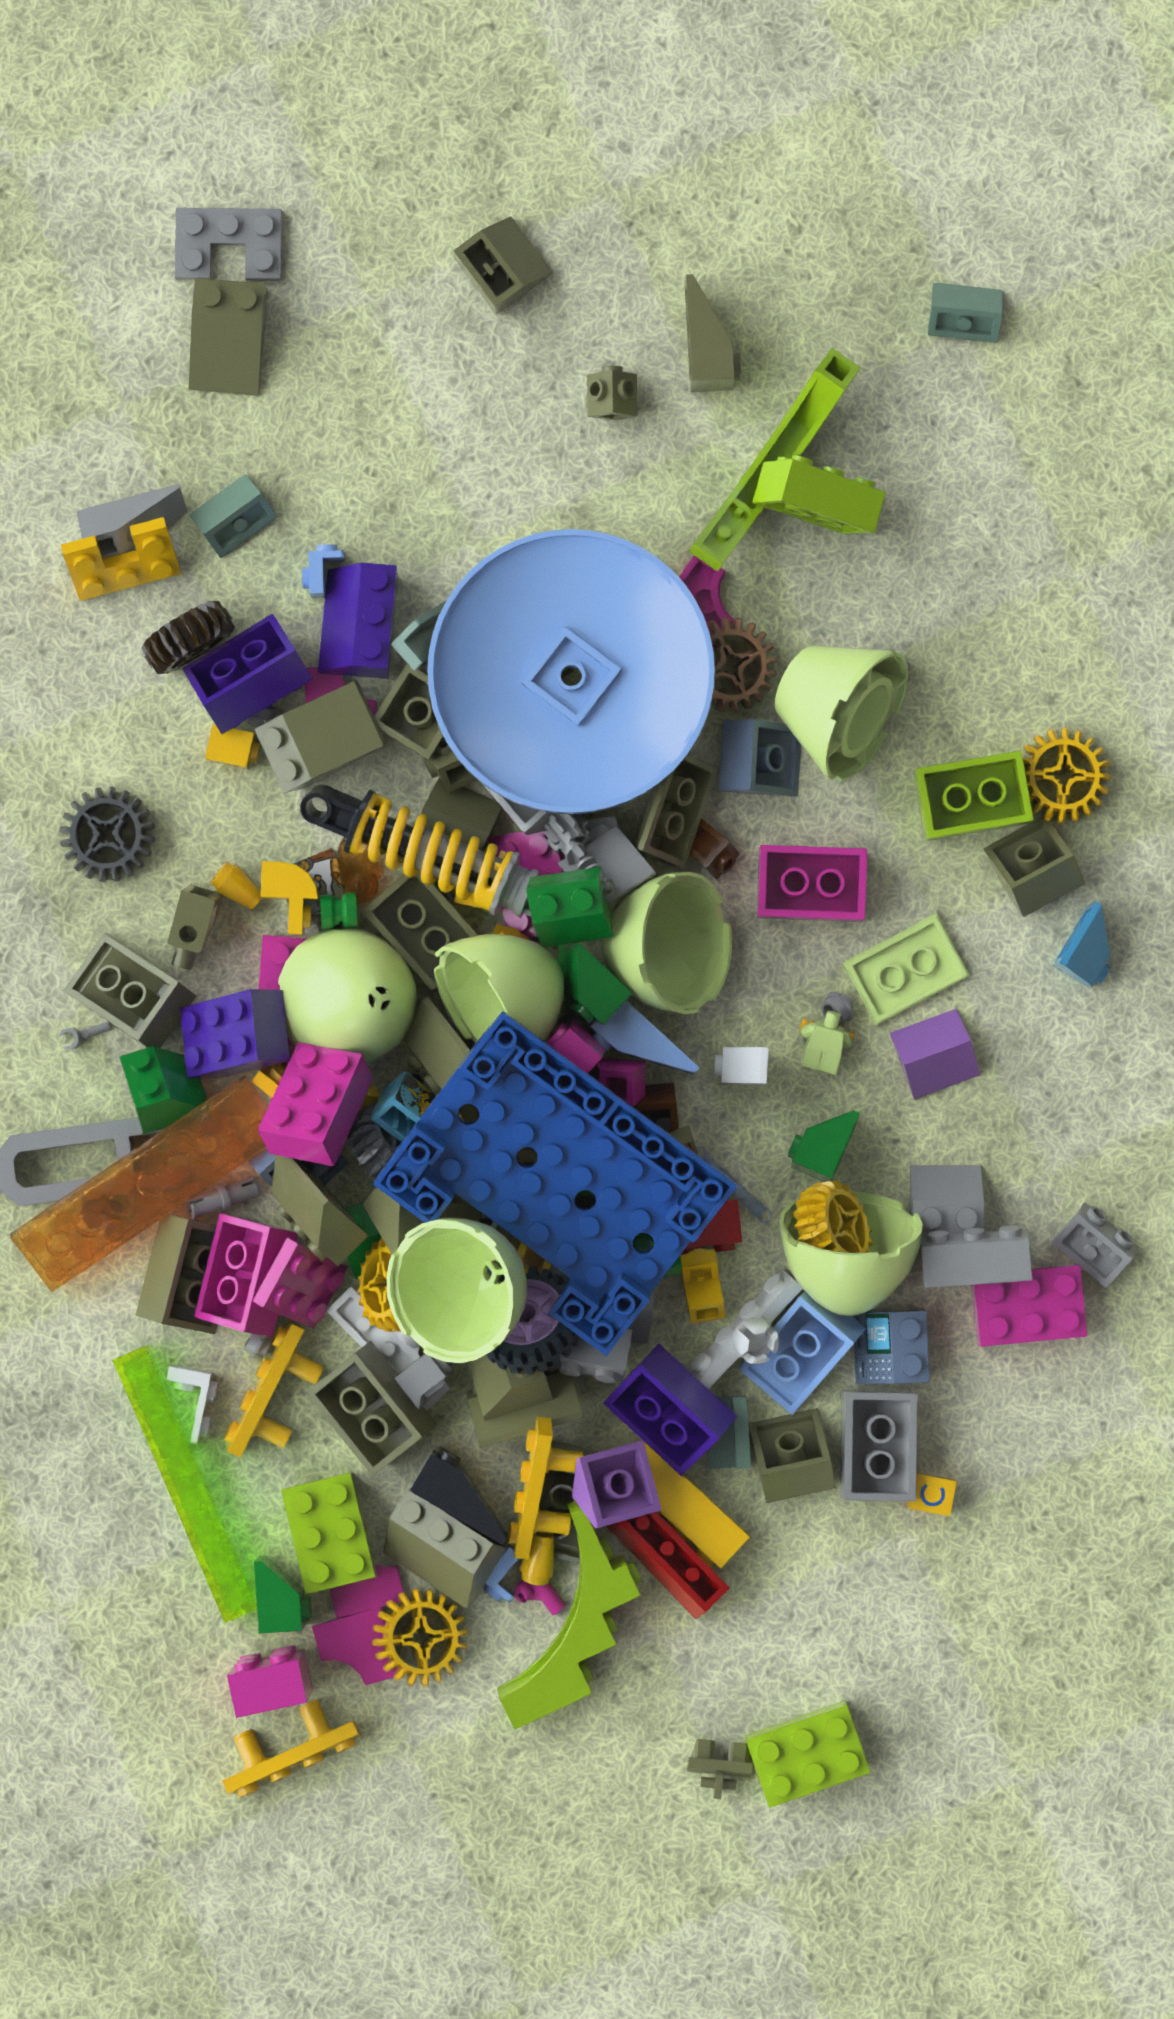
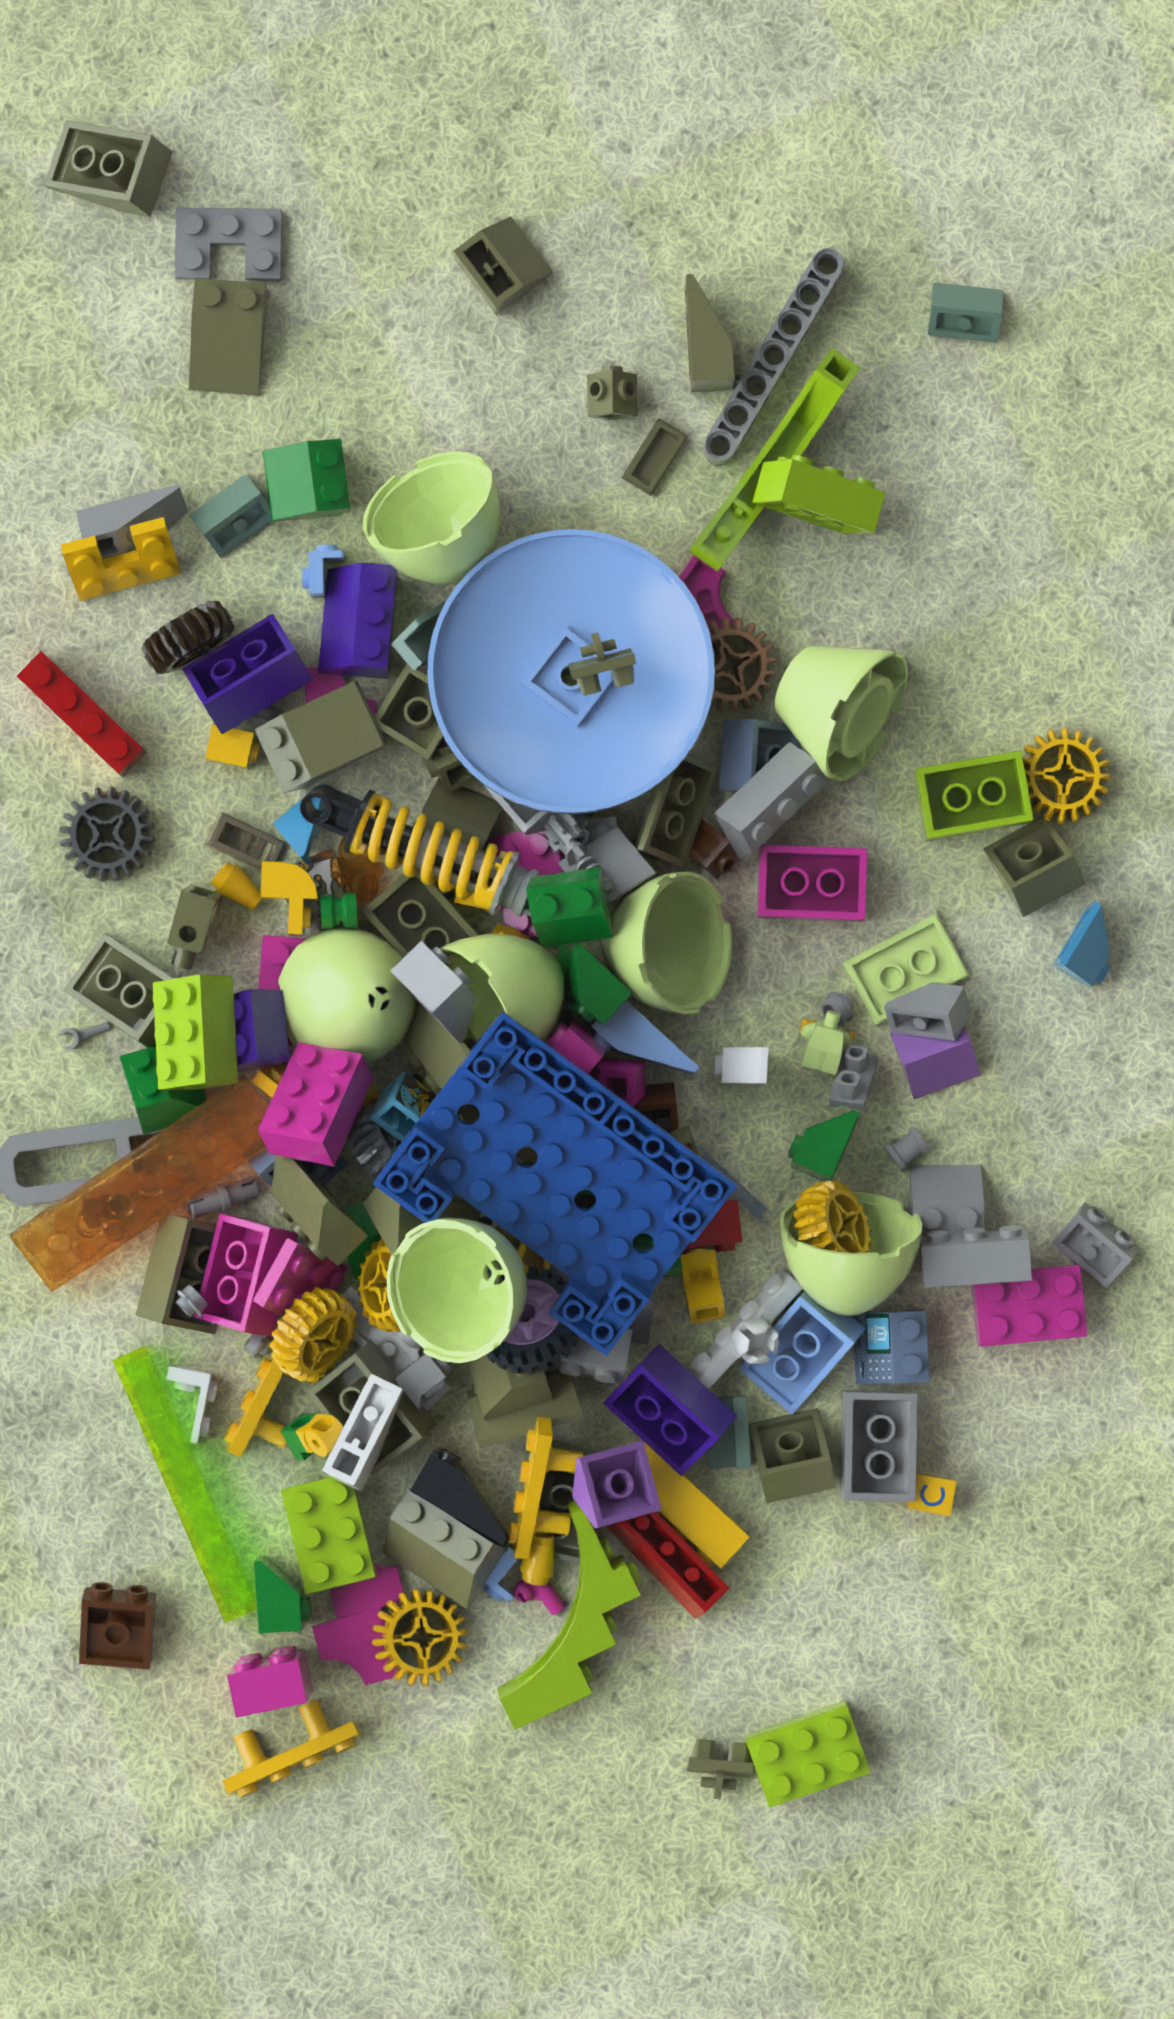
none -> red brick [17,651,147,778]
none -> olive slope [44,120,173,217]
none -> reddish brown plate [79,1582,156,1670]
none -> lime brick [153,974,238,1090]
none -> light grey plate [176,1285,208,1317]
none -> dark tan slope [204,812,286,870]
none -> slope [262,439,350,522]
none -> yellow gear [269,1287,358,1382]
none -> dark azure tile [273,782,325,865]
none -> yellow leg [280,1413,344,1461]
none -> white slope [322,1374,404,1492]
none -> yellowish green piece [362,451,502,585]
none -> slope [390,941,477,1043]
none -> olive hips [568,632,637,696]
none -> olive tile [621,418,688,496]
none -> light grey beam [704,248,844,466]
none -> light grey slope [714,742,828,859]
none -> light grey hips [829,1045,878,1111]
none -> light grey slope [884,982,972,1041]
none -> light grey bush [884,1126,931,1172]

